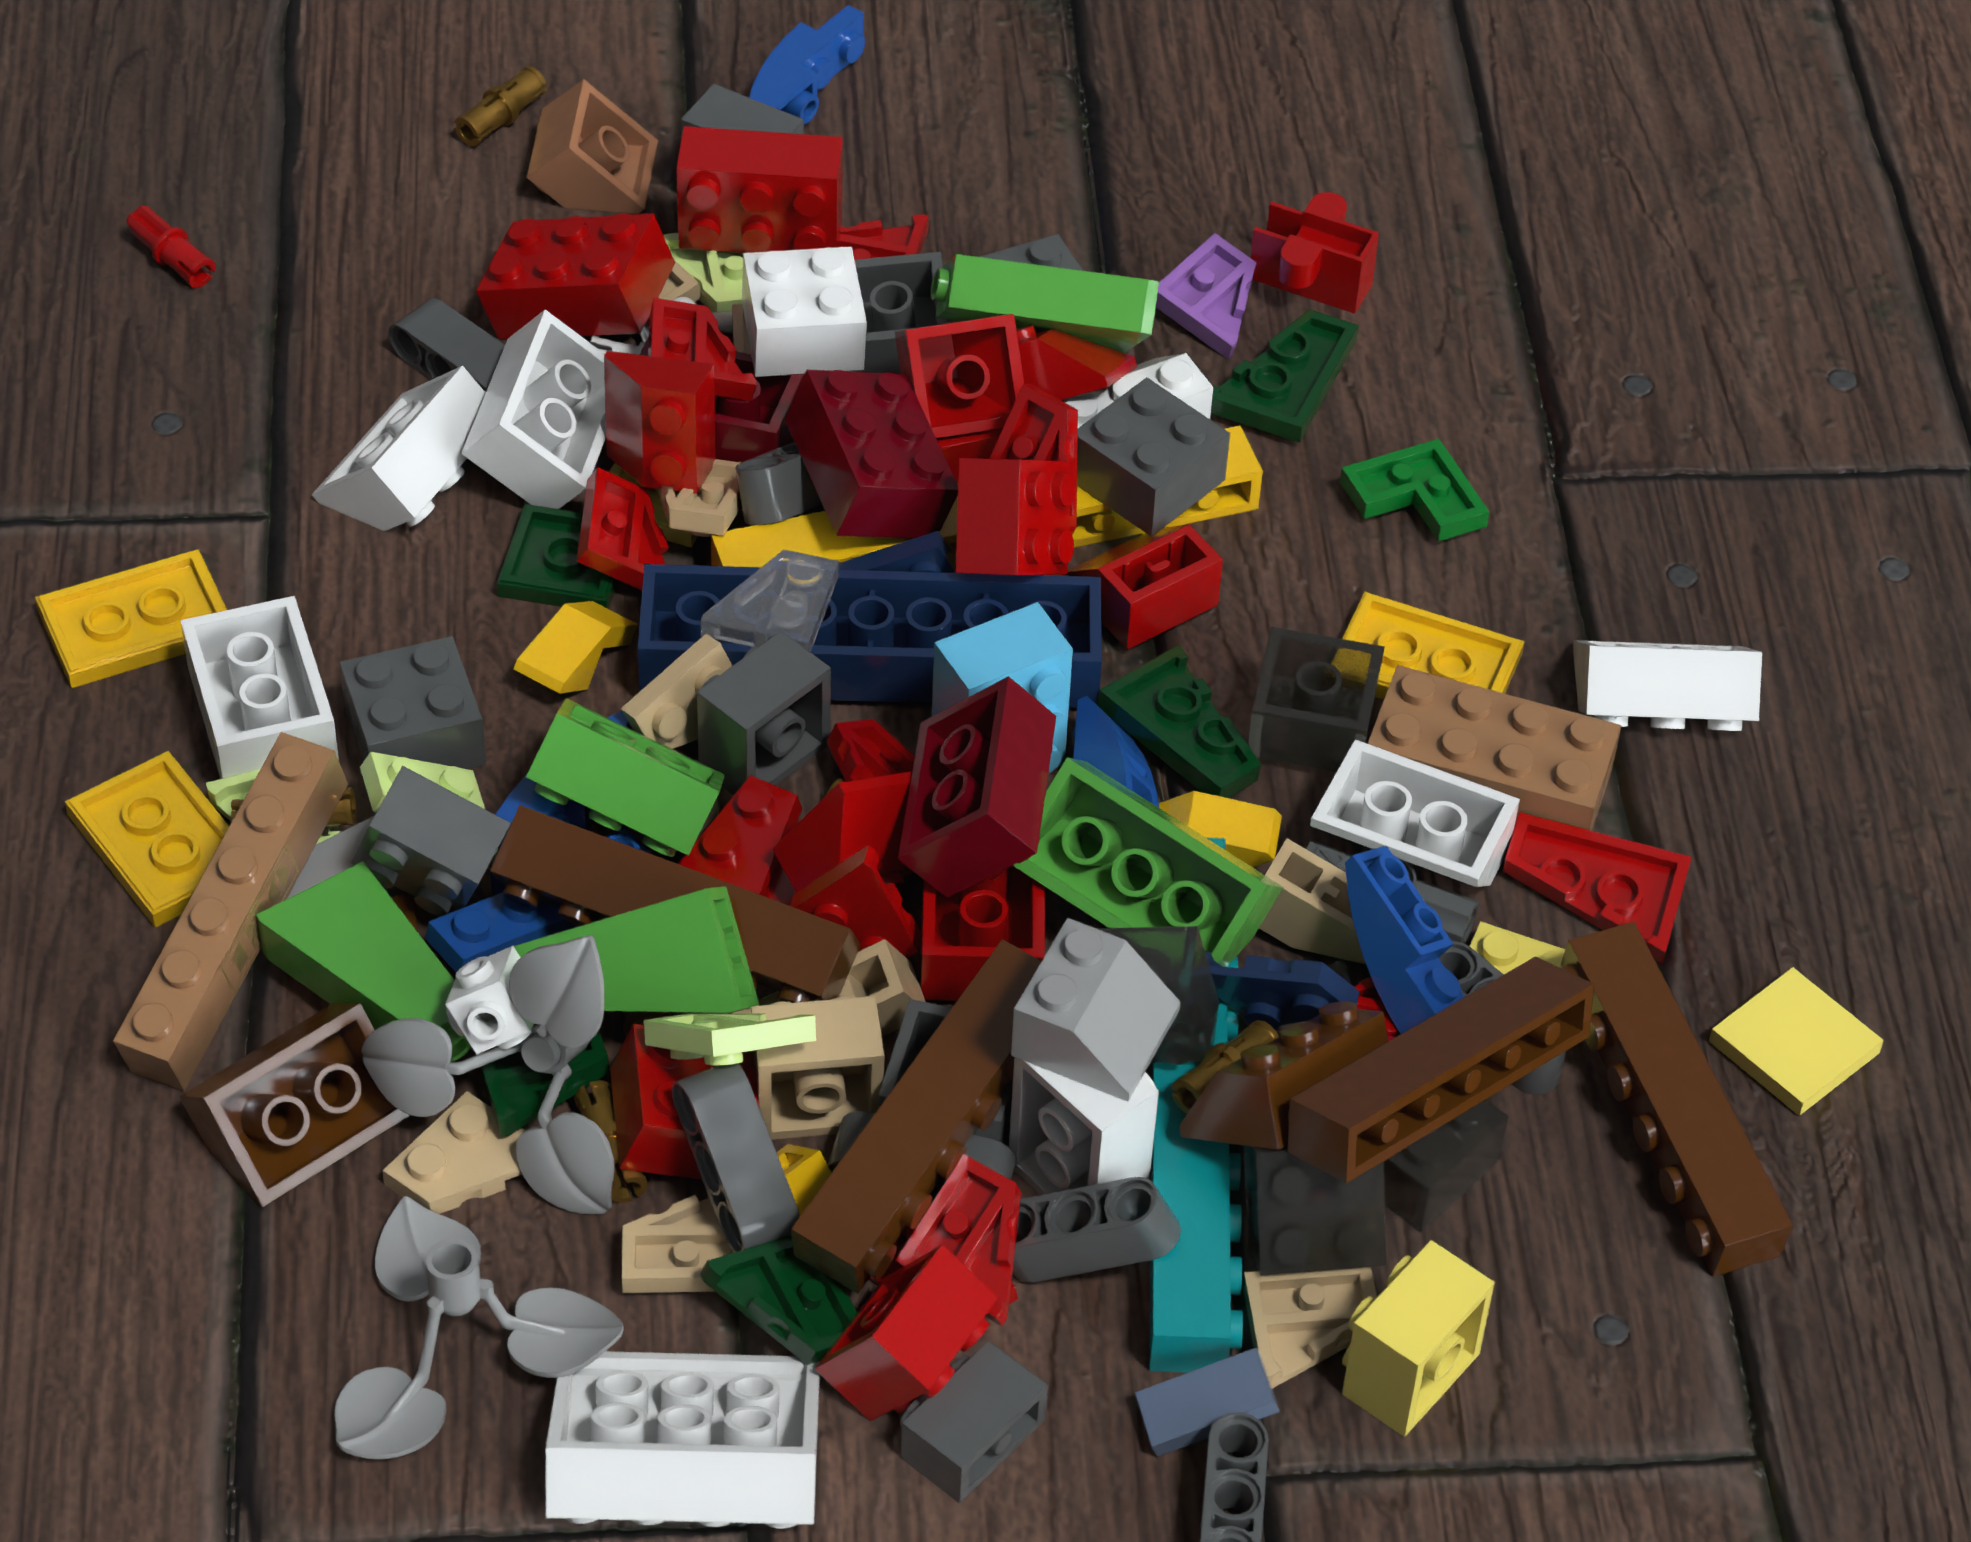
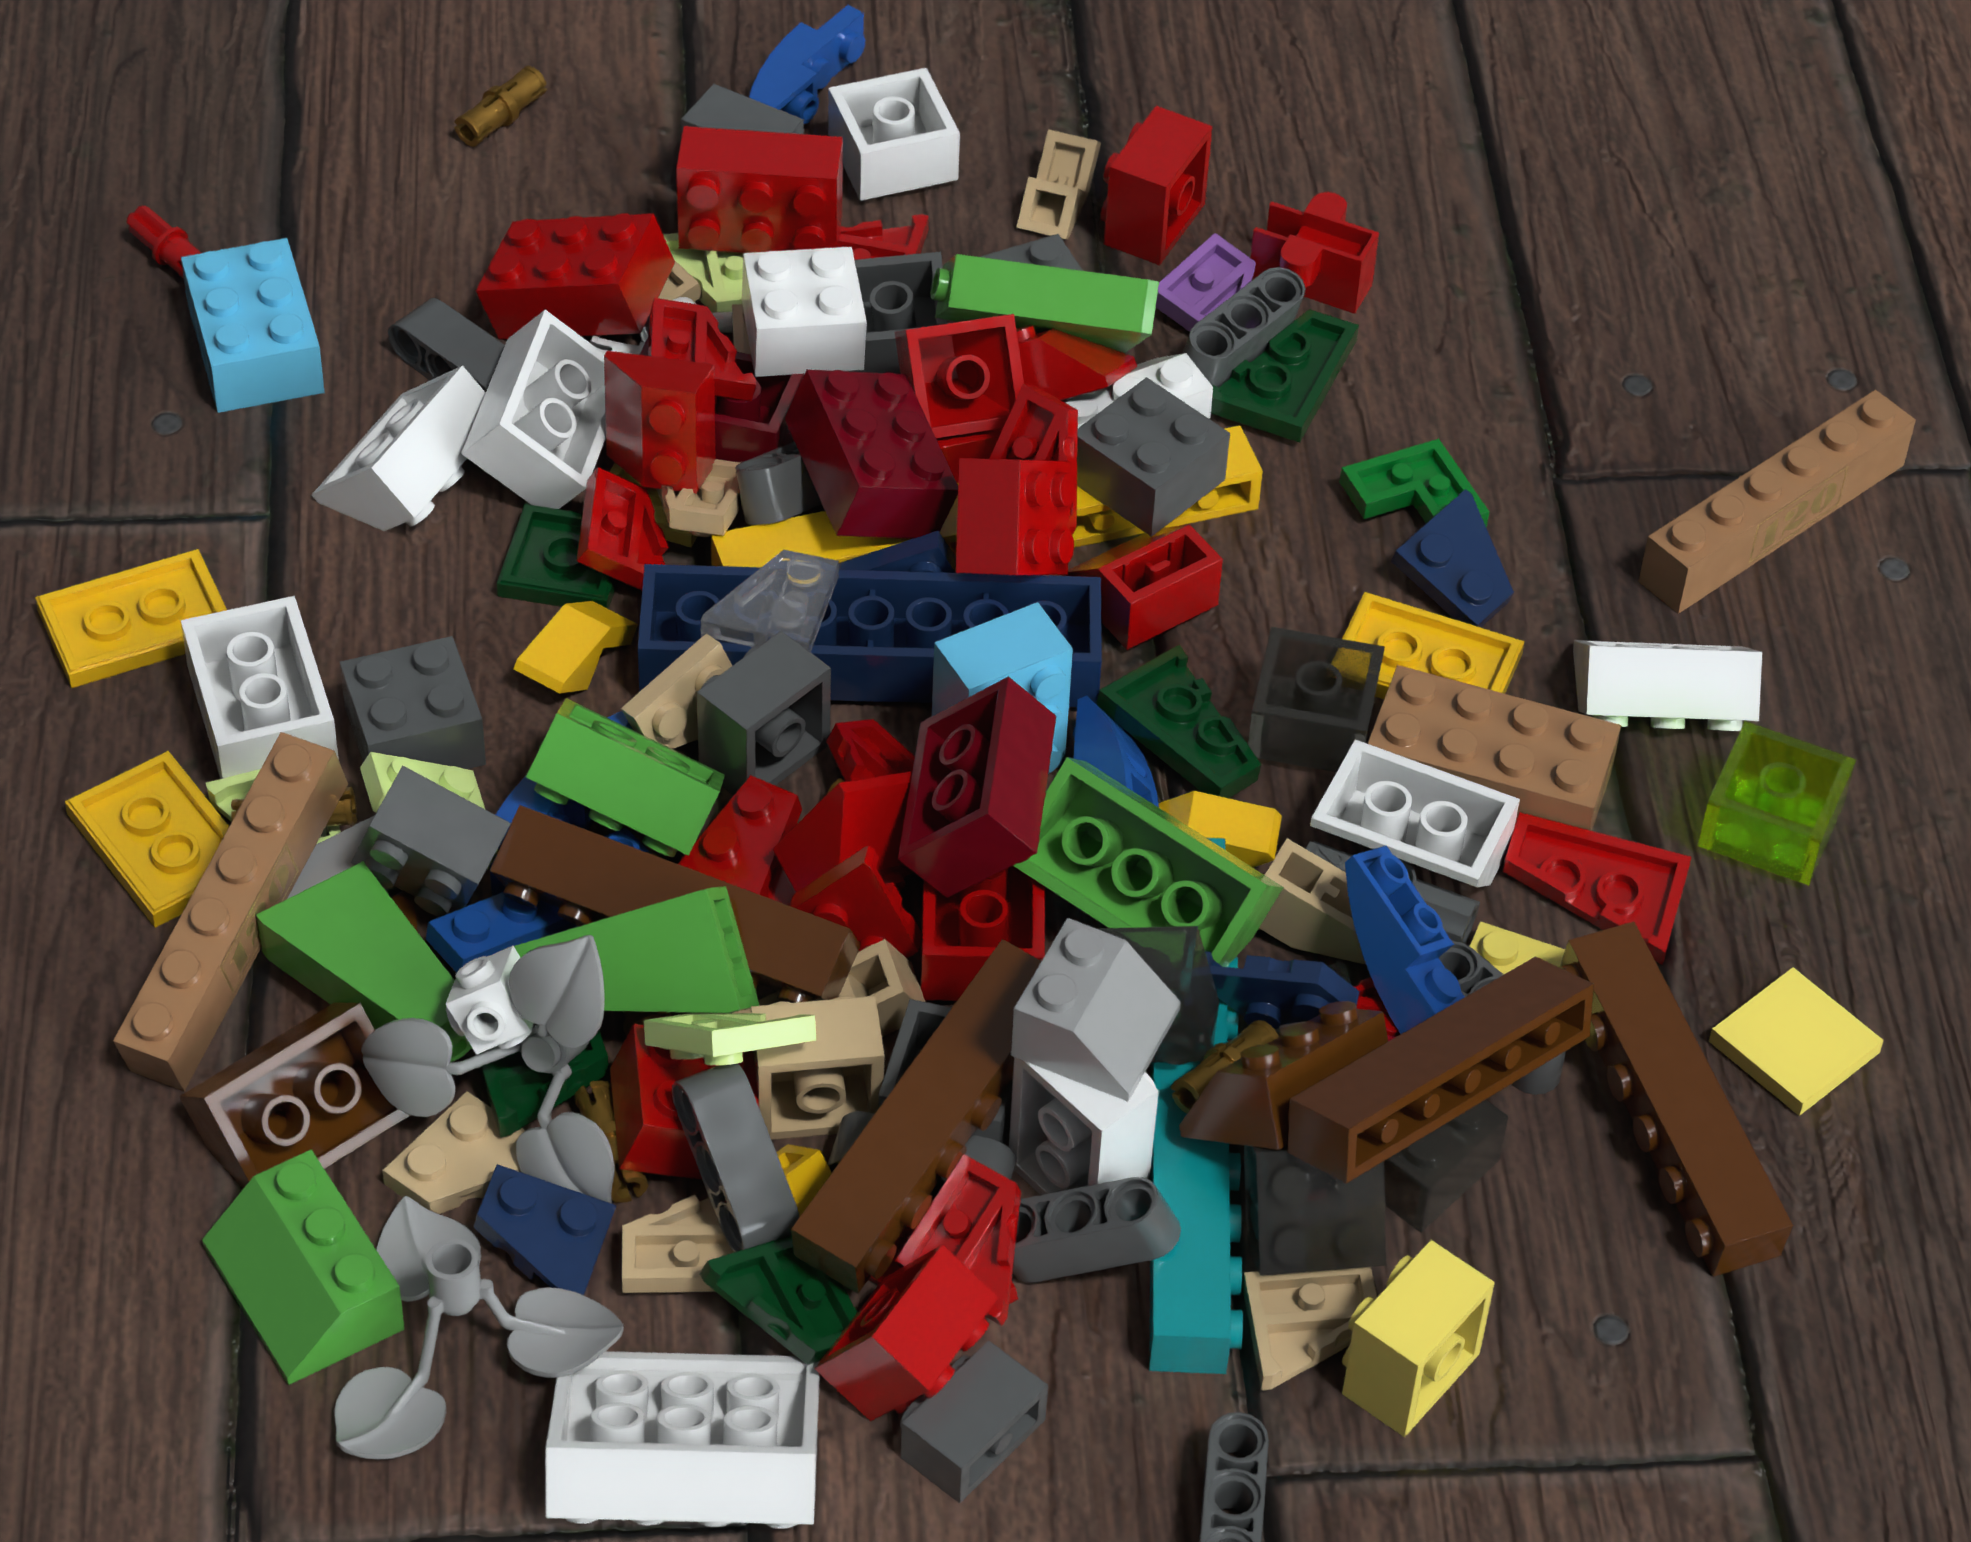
nougat slope [527,79,658,214] -> none
sand blue tile [1135,1347,1280,1457] -> none
none -> medium azure brick [181,238,325,413]
none -> bright green slope [202,1149,405,1385]
none -> dark blue wing [474,1164,617,1295]
none -> white brick [828,68,960,201]
none -> tan slope [1016,129,1101,240]
none -> red brick [1101,105,1212,266]
none -> dark grey beam [1182,267,1305,388]
none -> dark blue wing [1391,489,1514,628]
none -> medium nougat brick [1639,390,1916,614]
none -> clear neon green brick [1698,721,1857,886]

